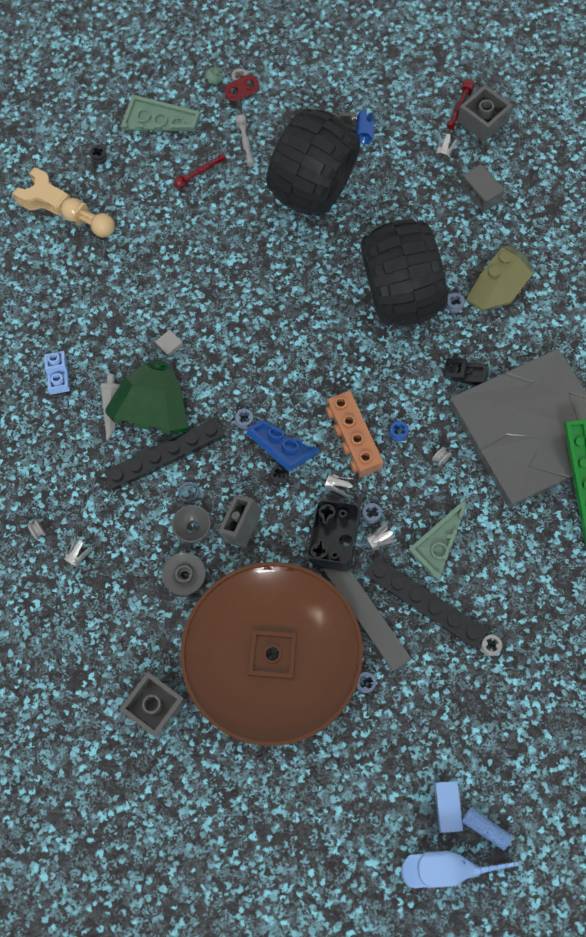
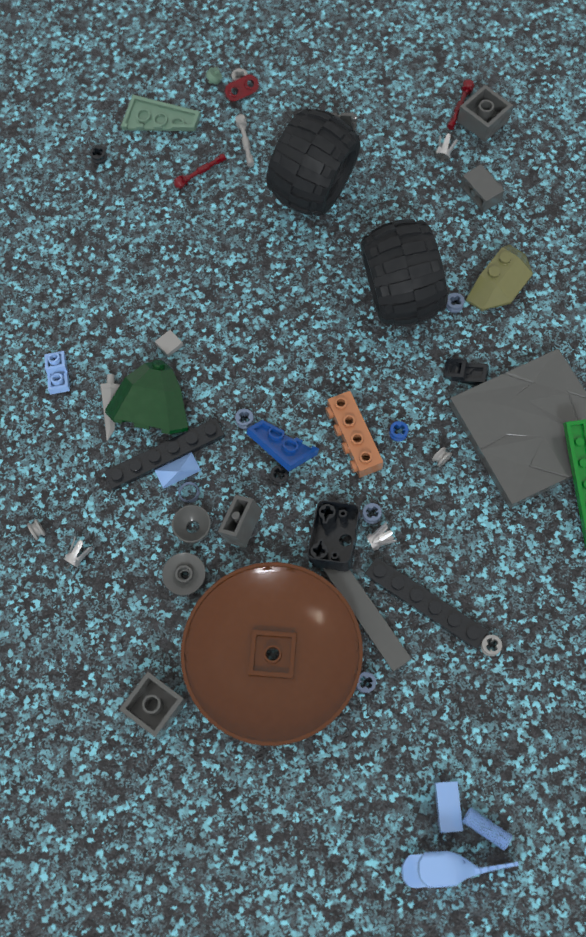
tan piece [12,168,115,238] -> none
flat silver piece [321,474,354,498] -> none
blue piece [356,110,374,144] -> none
sand green wing [408,501,466,581] -> none
none -> light blue slope [154,452,201,489]

